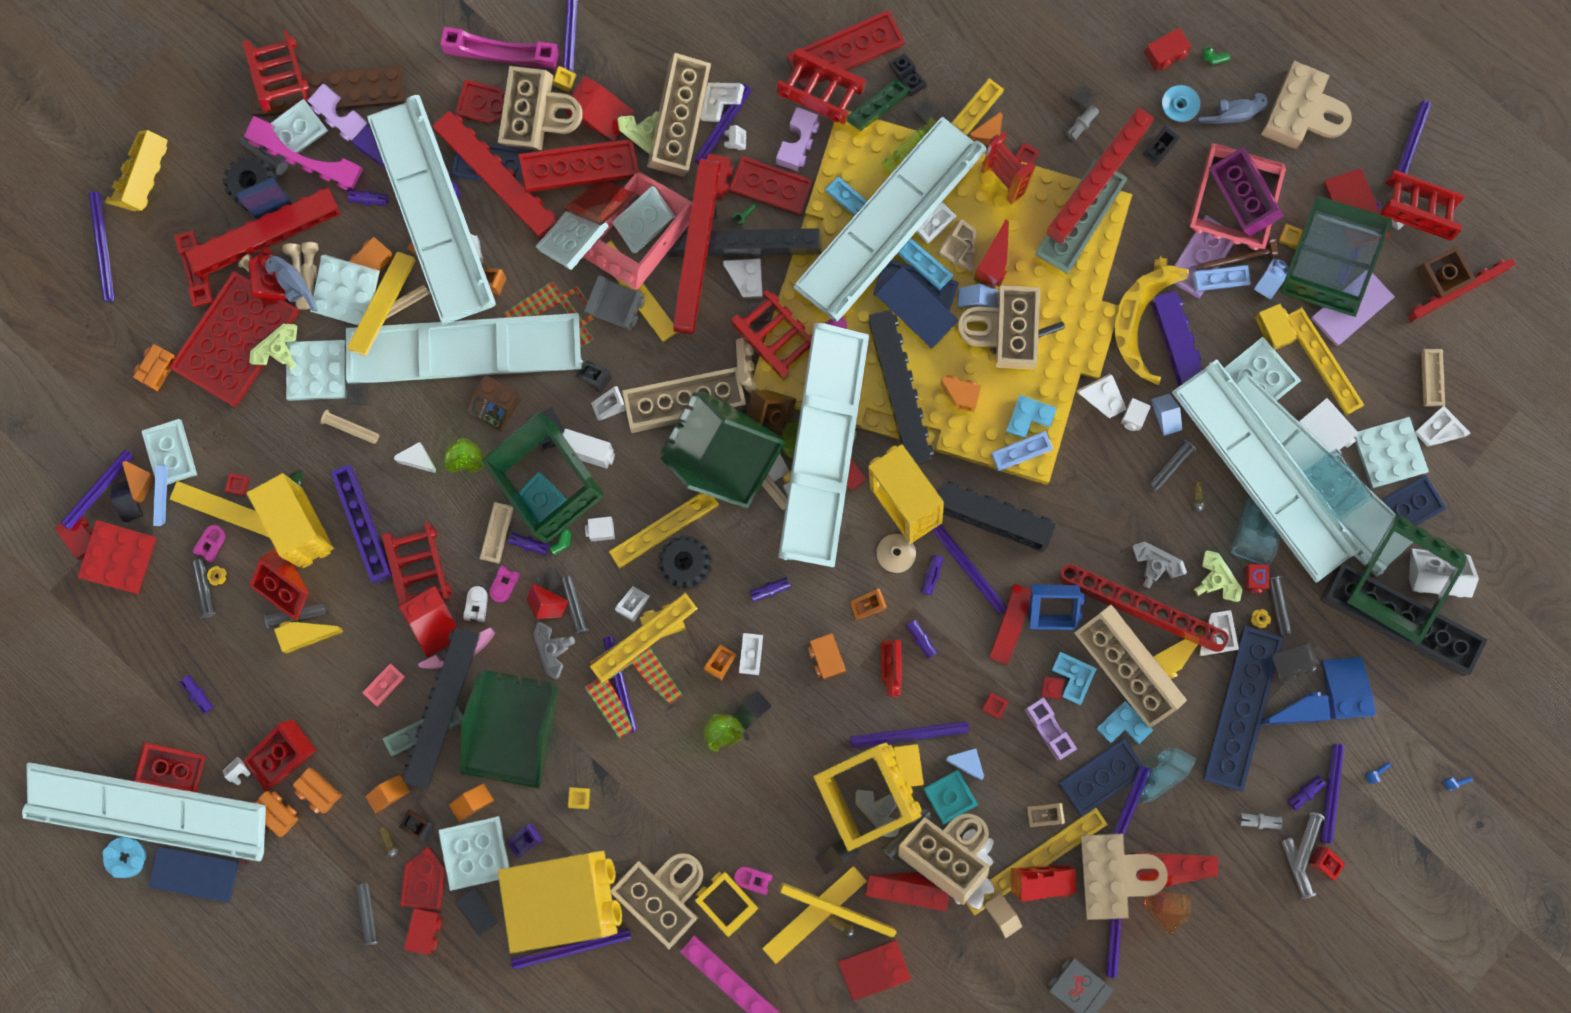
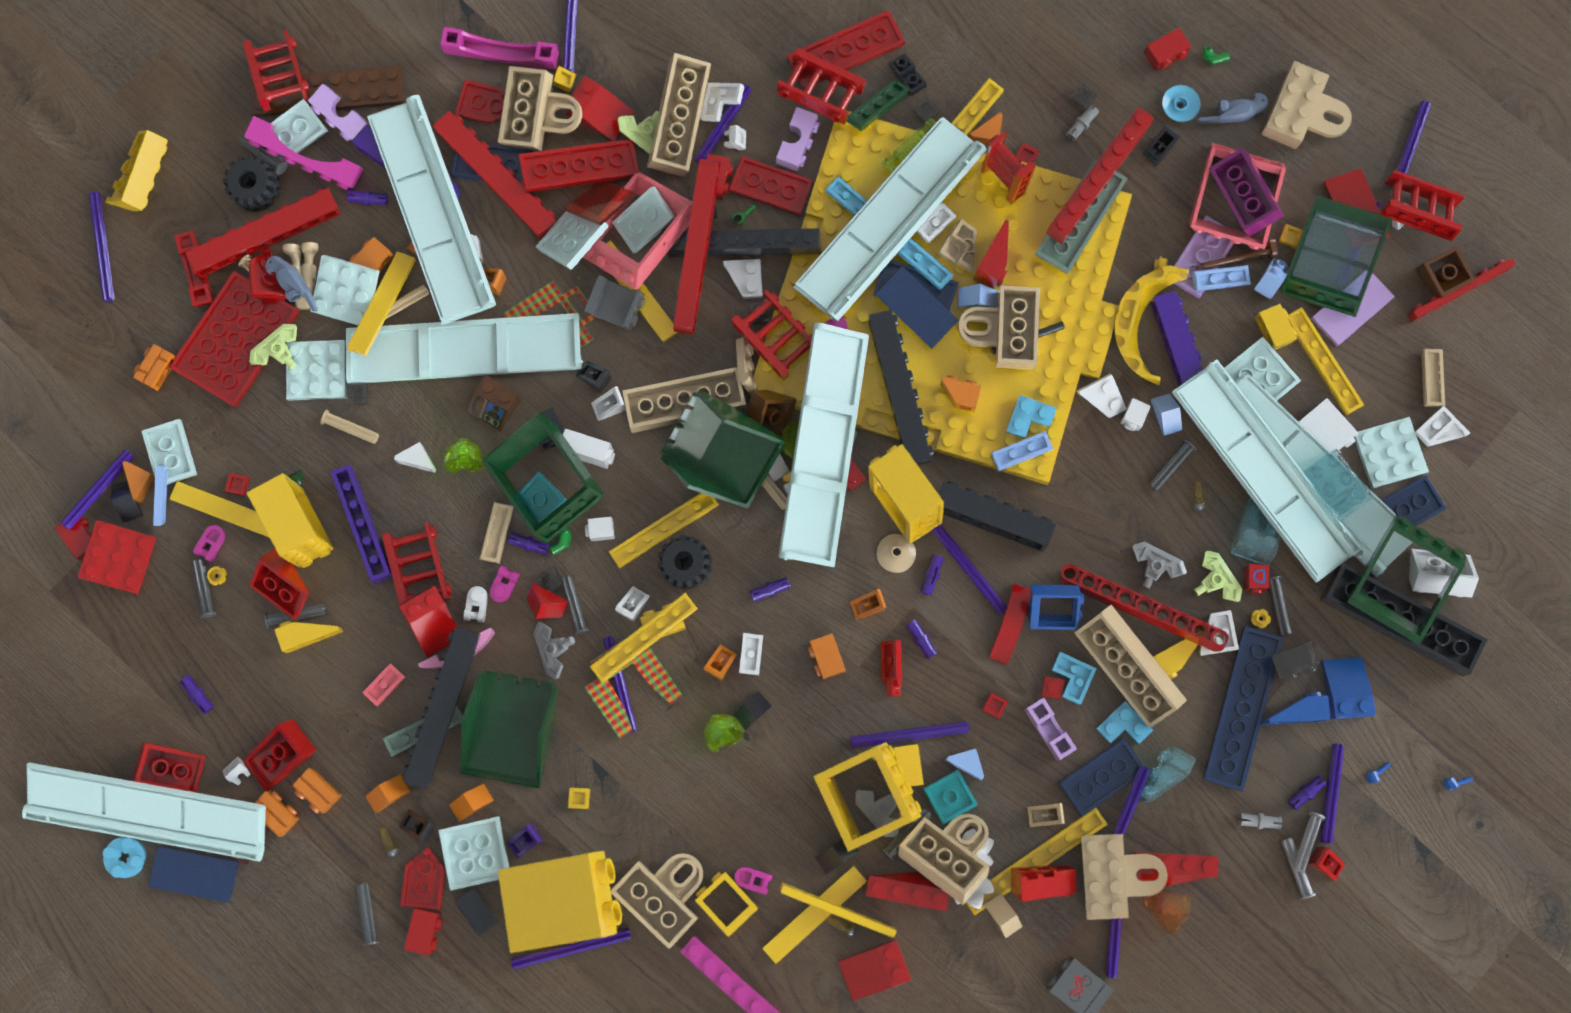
dark blue tile [237,177,293,220] -> none

